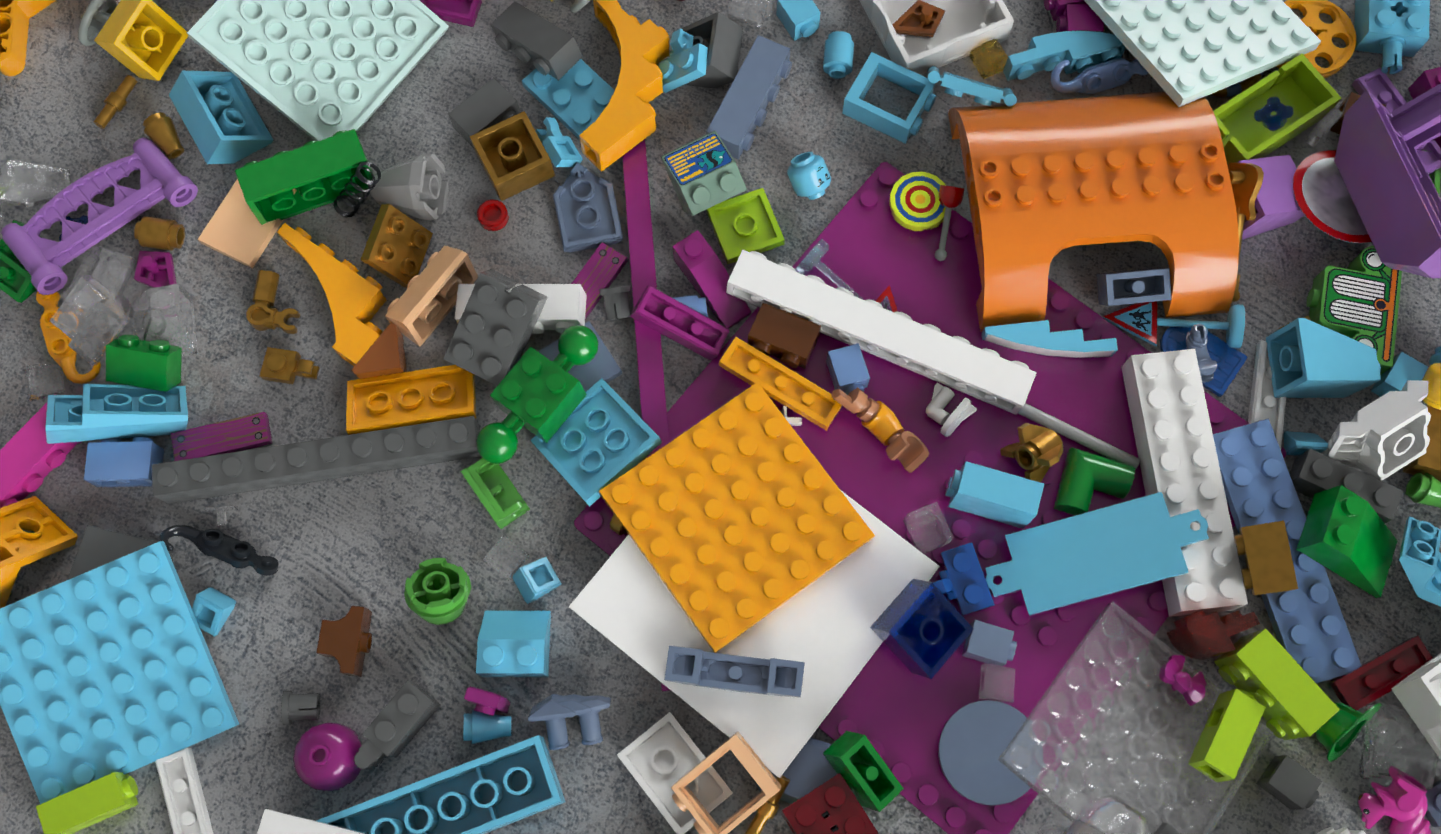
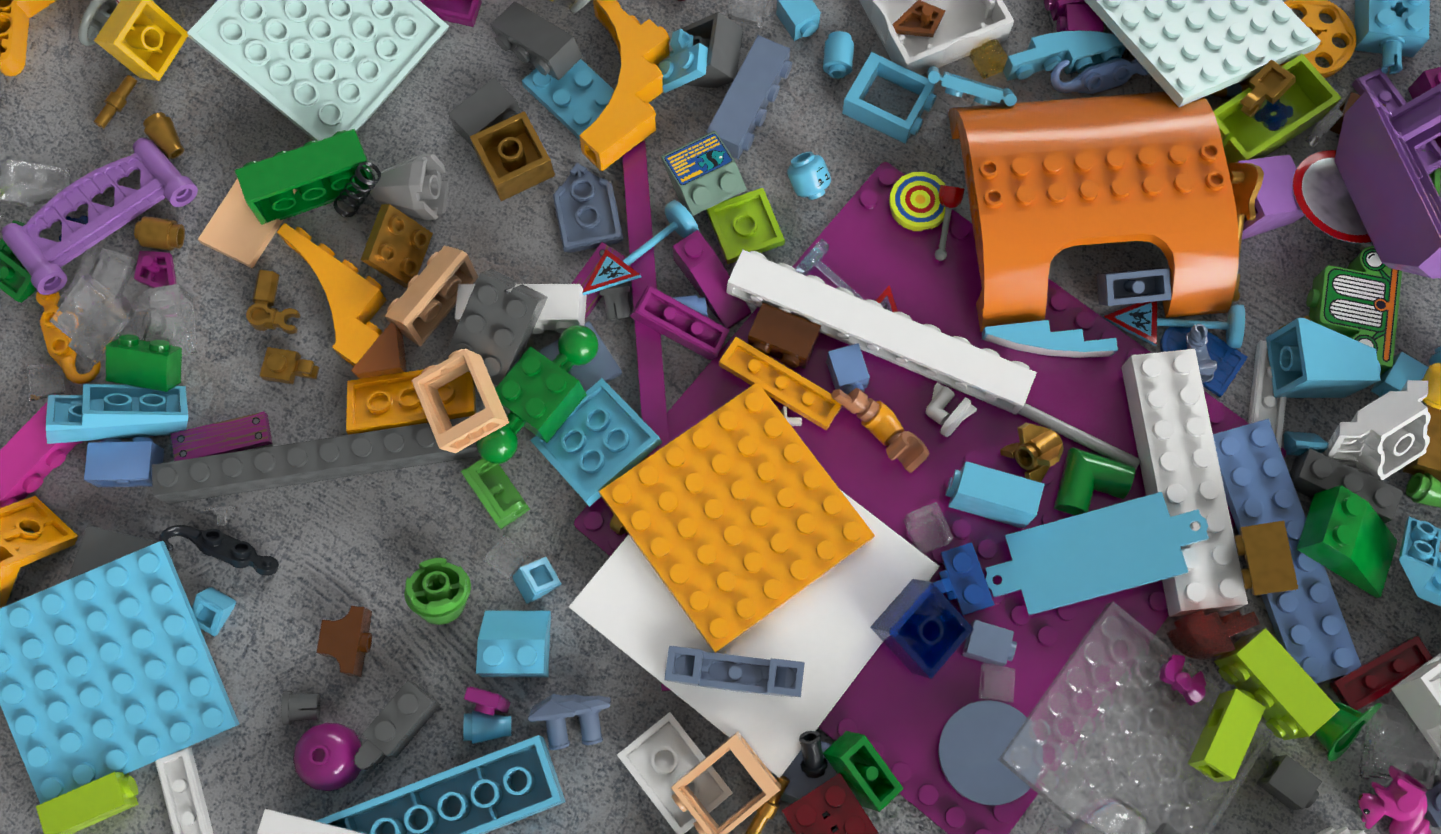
medium azure slope [169,70,273,164] -> none
red tile [477,199,509,231] -> none
medium azure plate [535,117,583,167] -> none
none -> light nougat window [412,349,509,453]
none -> medium azure piece [582,200,699,295]
none -> black pin [799,731,828,778]
none -> pearl gold plate [1240,59,1296,118]

